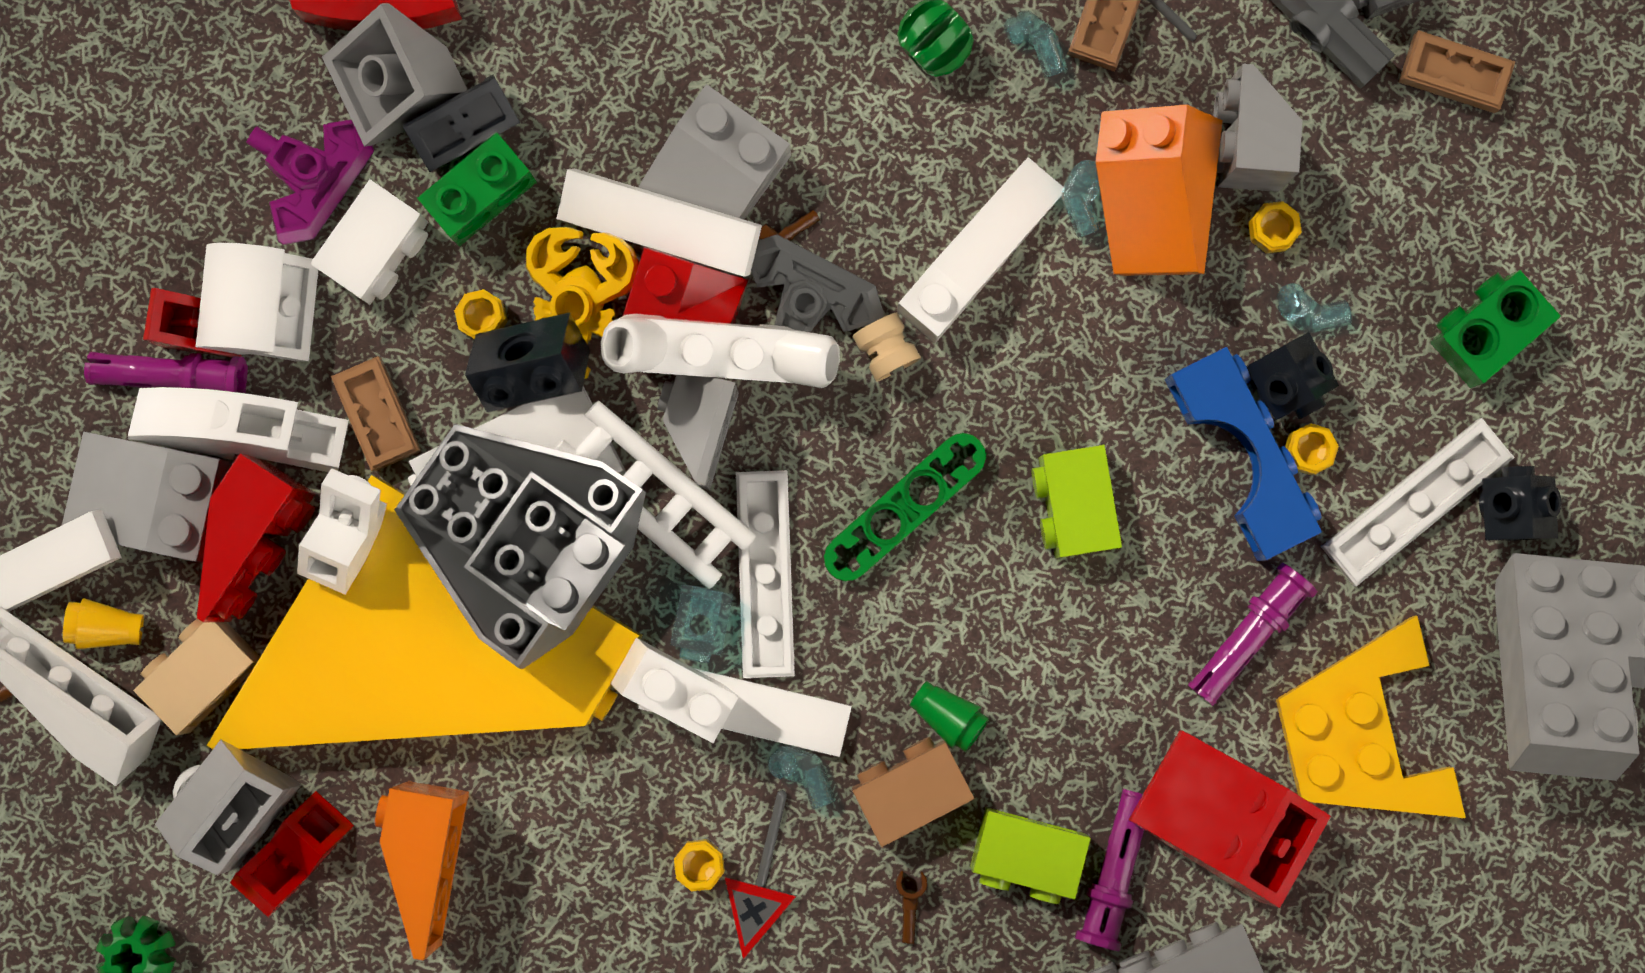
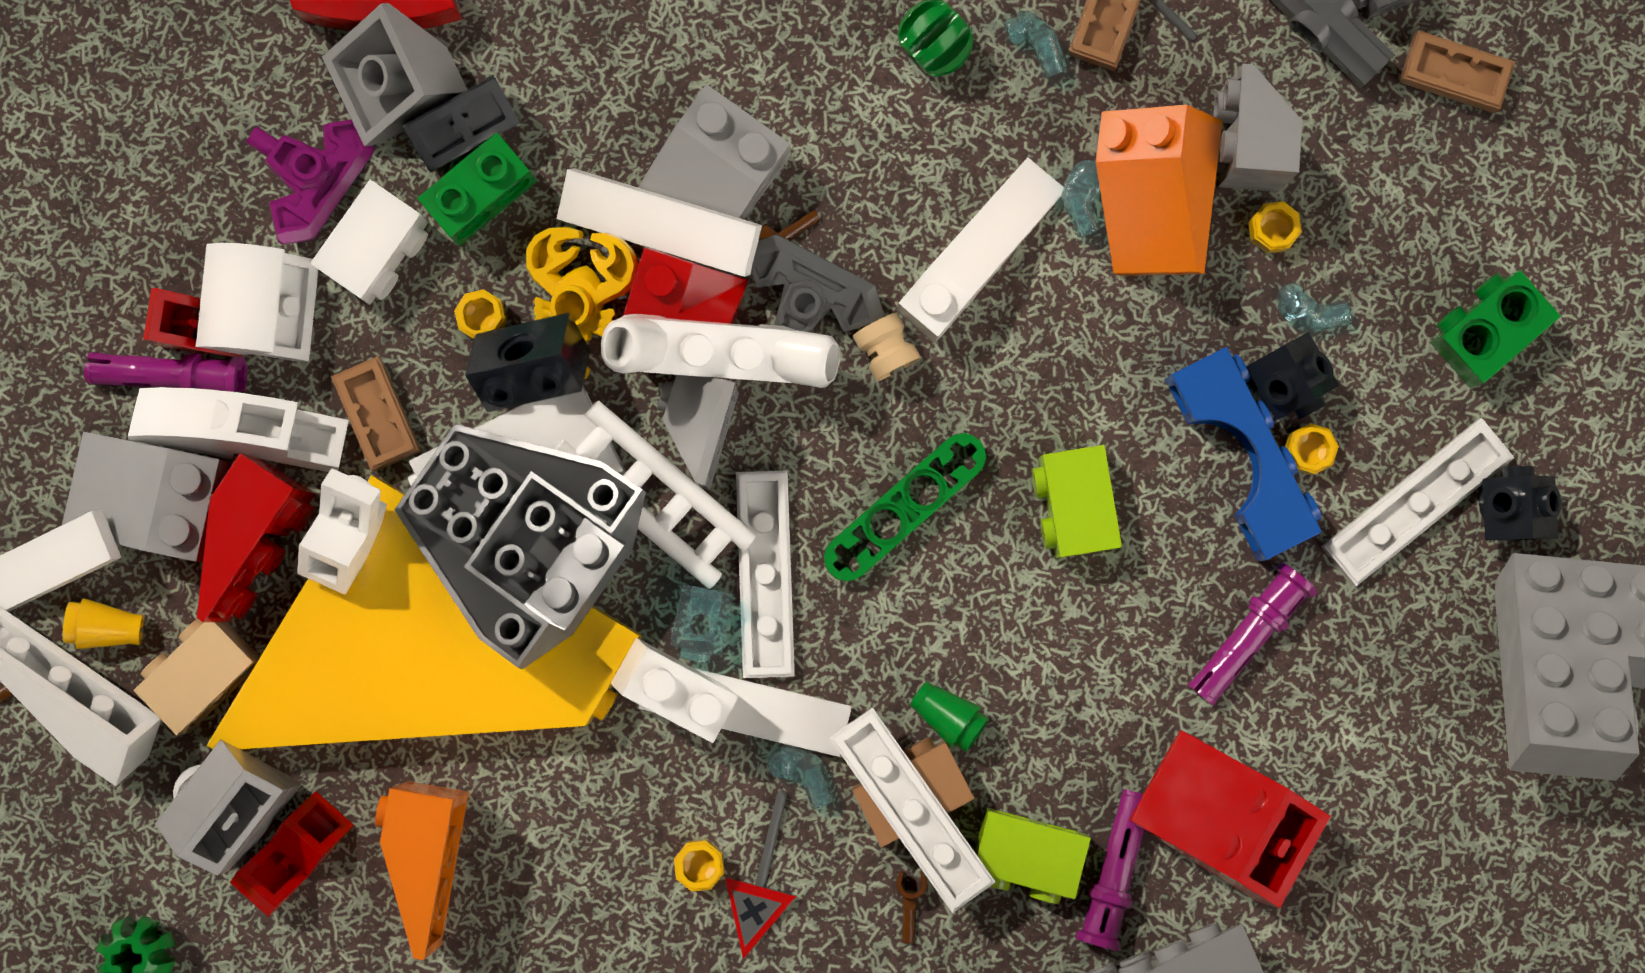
yellow wing [1276,615,1466,818] -> none
none -> white tile [830,708,995,913]

